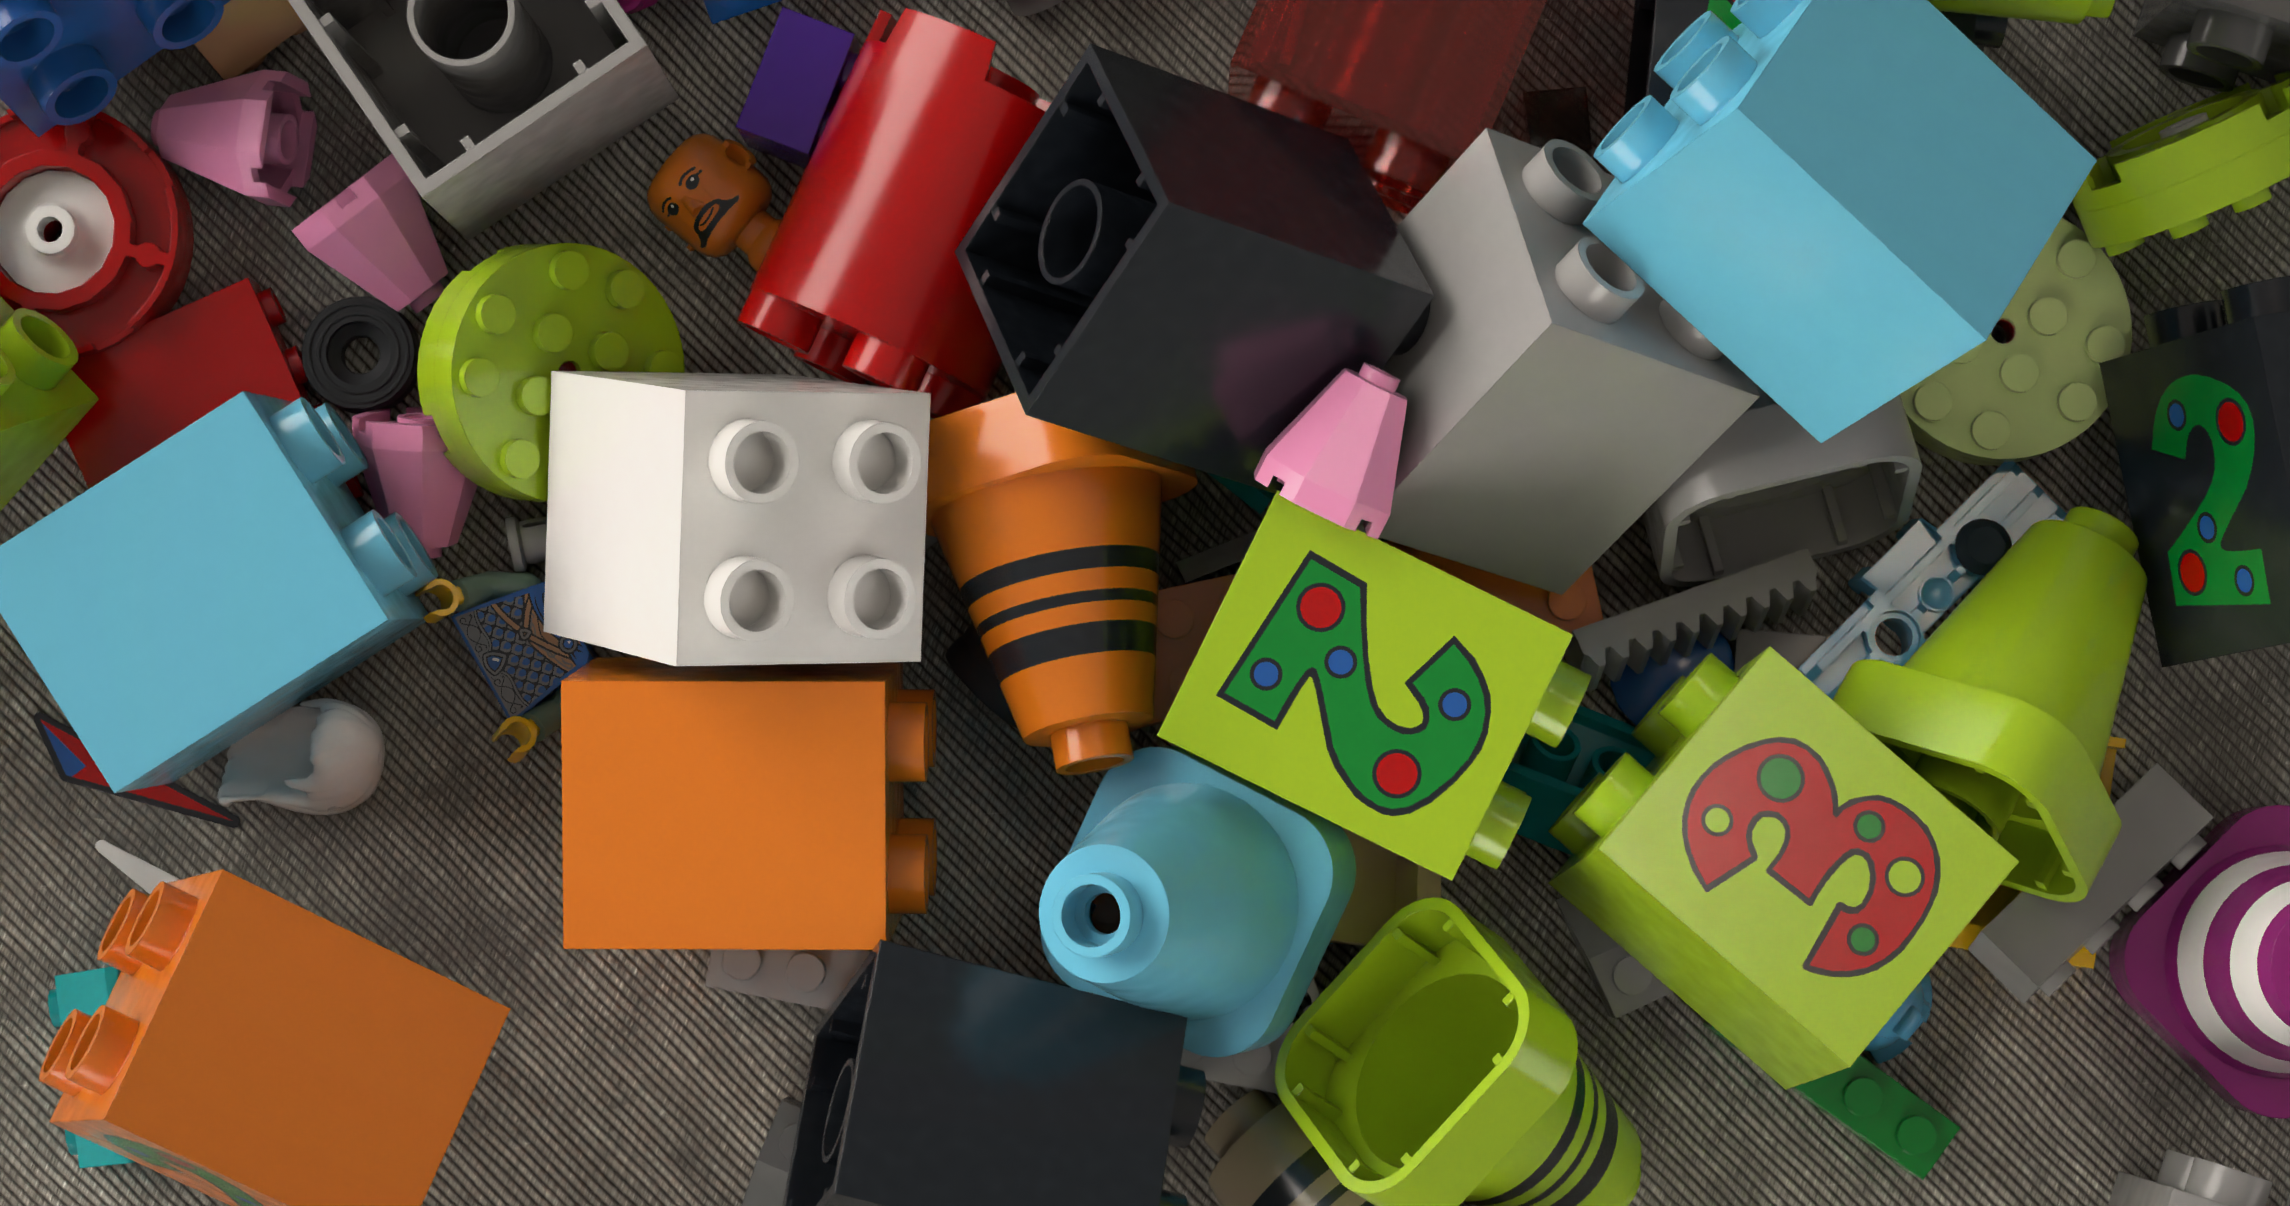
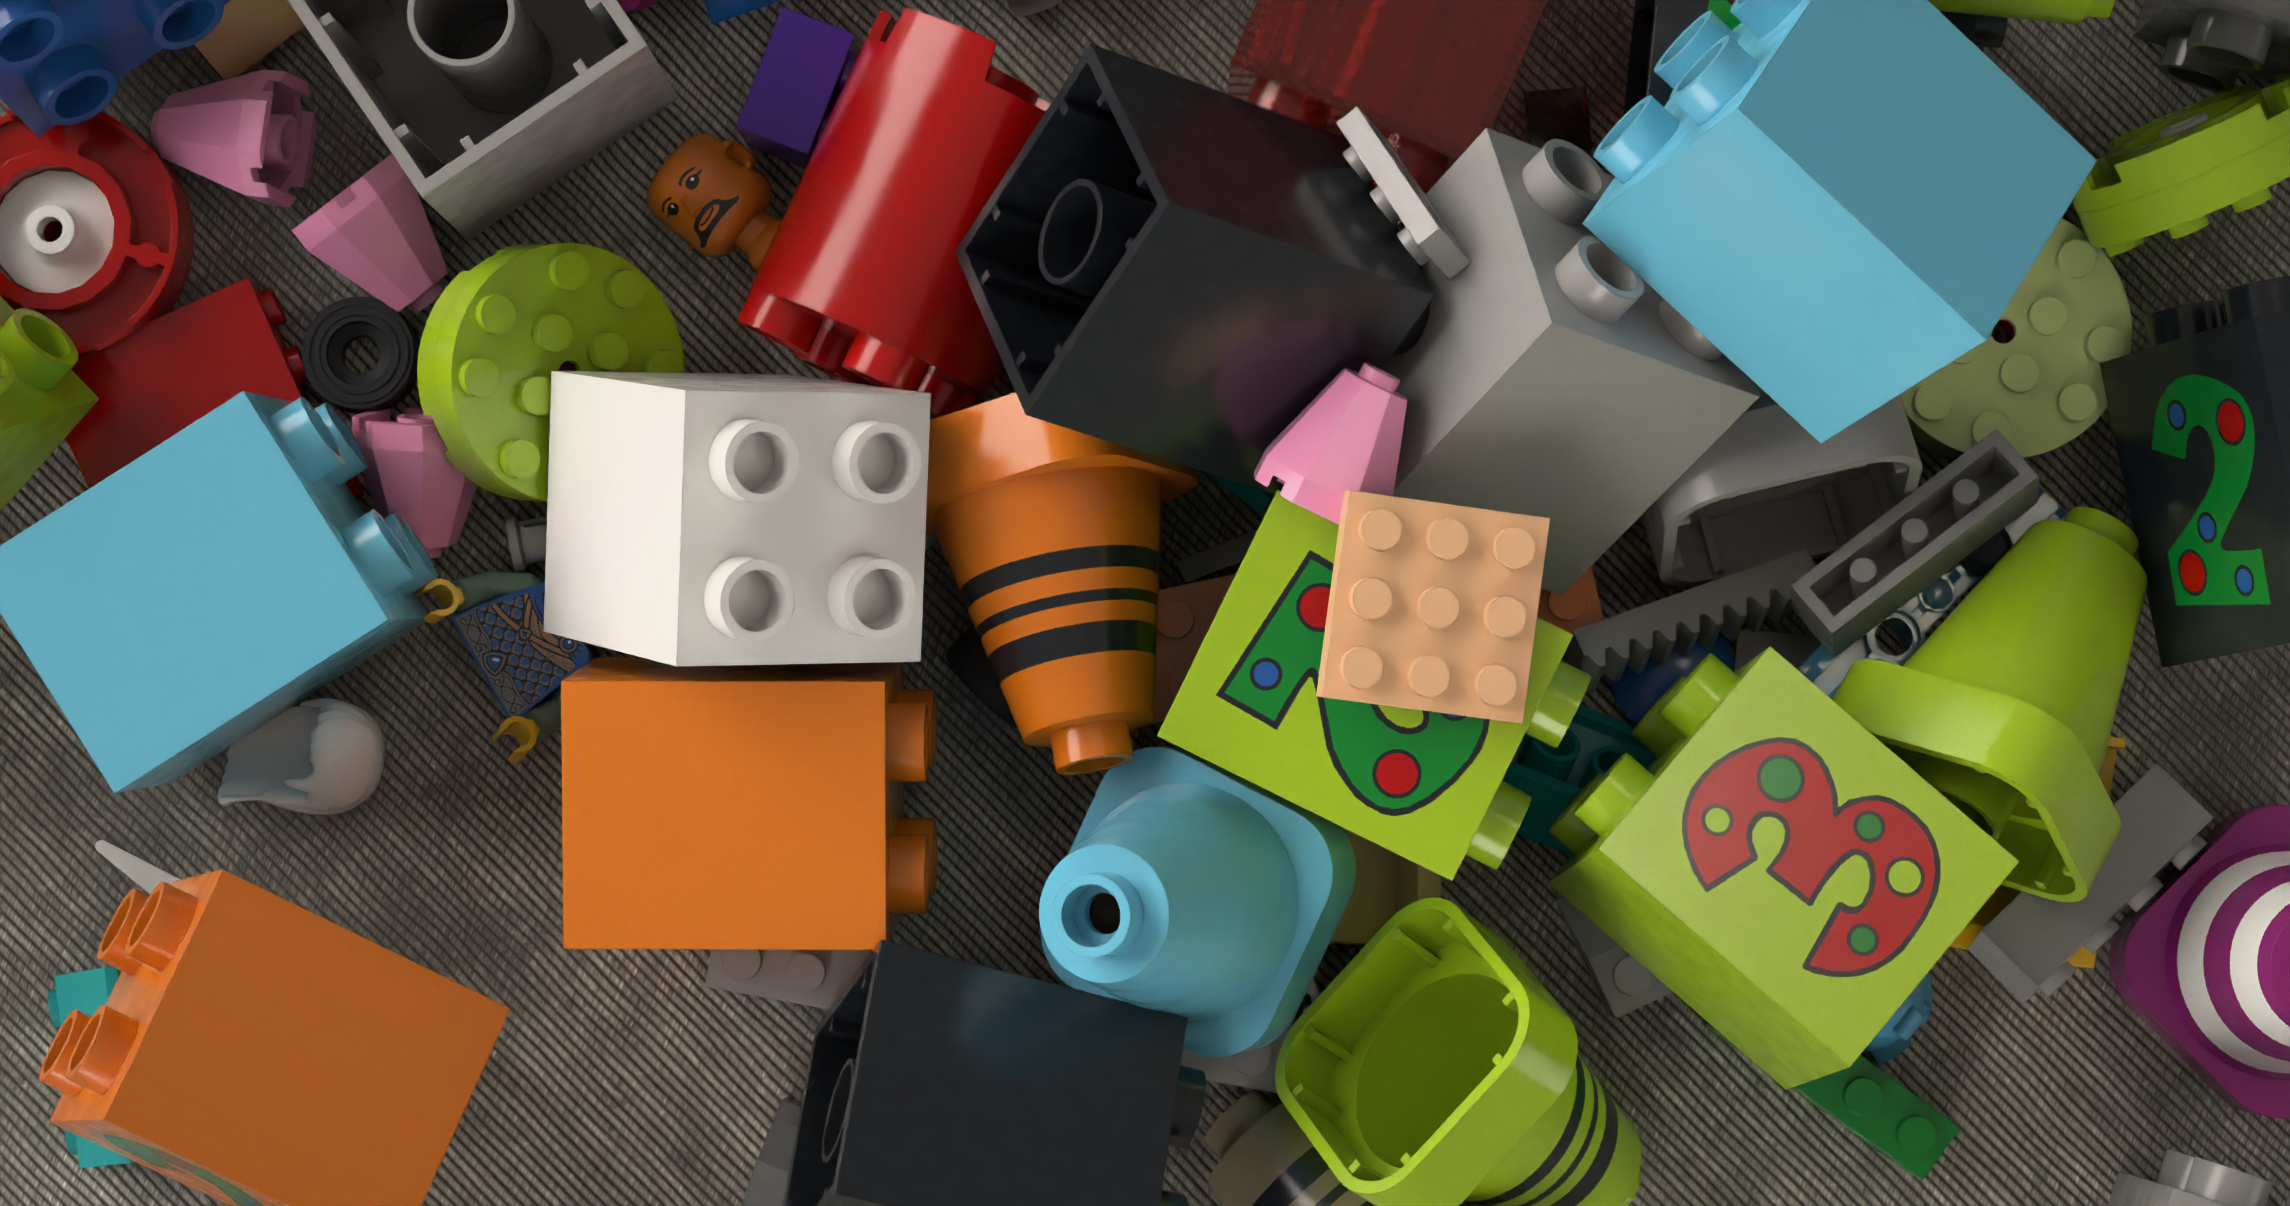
sticker [34,712,240,828] -> none
none -> light nougat plate [1316,490,1550,724]
none -> light grey plate [1336,107,1471,279]
none -> light grey brick [1791,429,2039,658]

